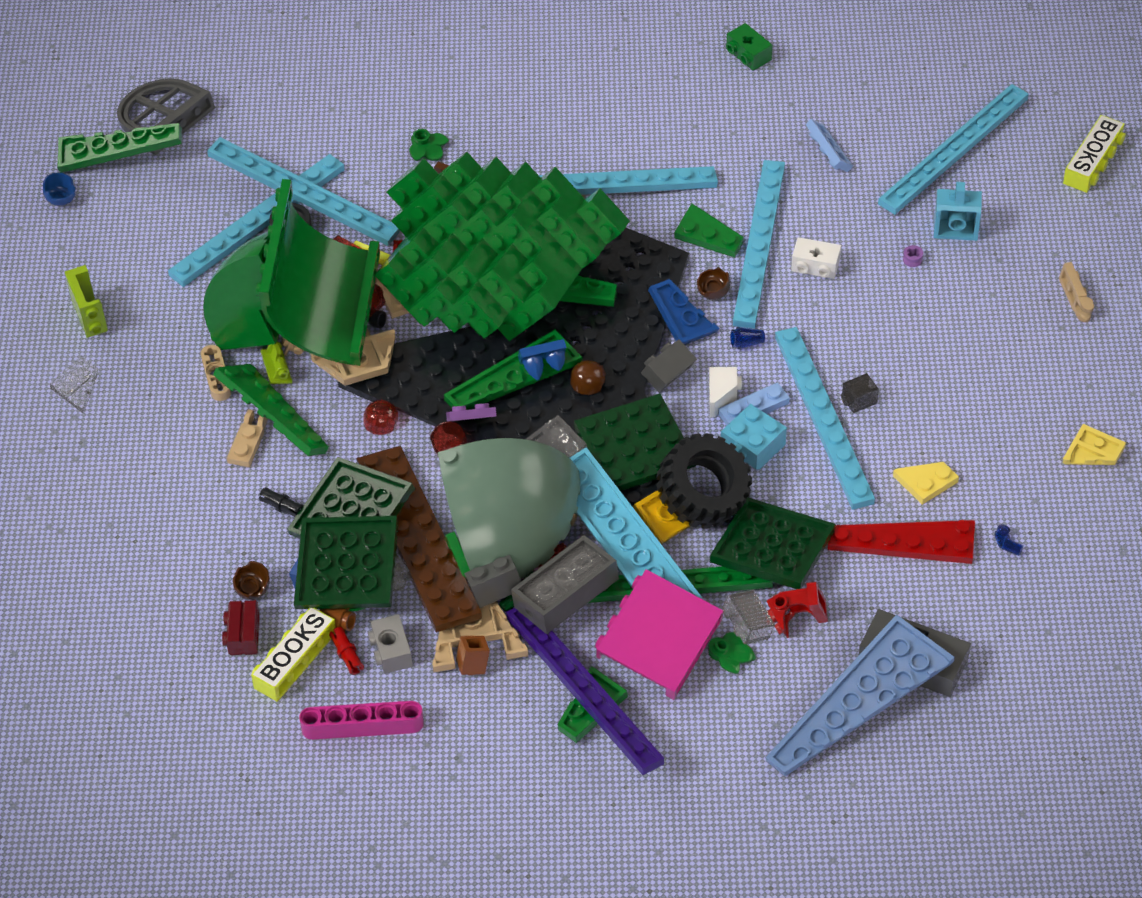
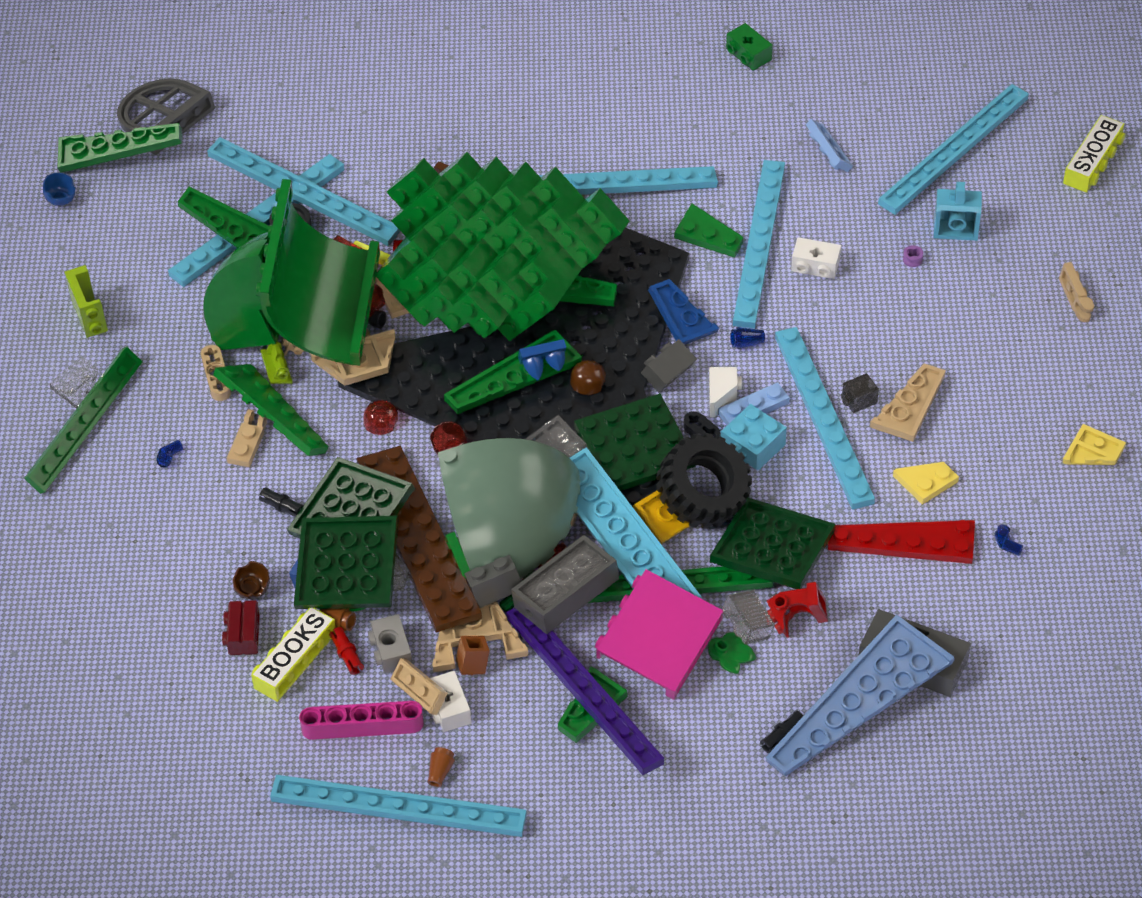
green plate [409,129,449,161] -> none
medium lavender plate [446,403,496,421] -> none
reddish brown hair [697,267,731,300] -> none
none -> green plate [24,346,143,494]
none -> clear blue arm [156,440,183,468]
none -> green wing [178,186,269,248]
none -> medium azure plate [270,775,527,837]
none -> tan tile [390,658,448,715]
none -> dark orange cone [427,747,455,787]
none -> white brick [430,671,472,732]
none -> black beam [683,411,721,438]
none -> black pin [760,710,804,753]
none -> tan wing [870,363,946,442]

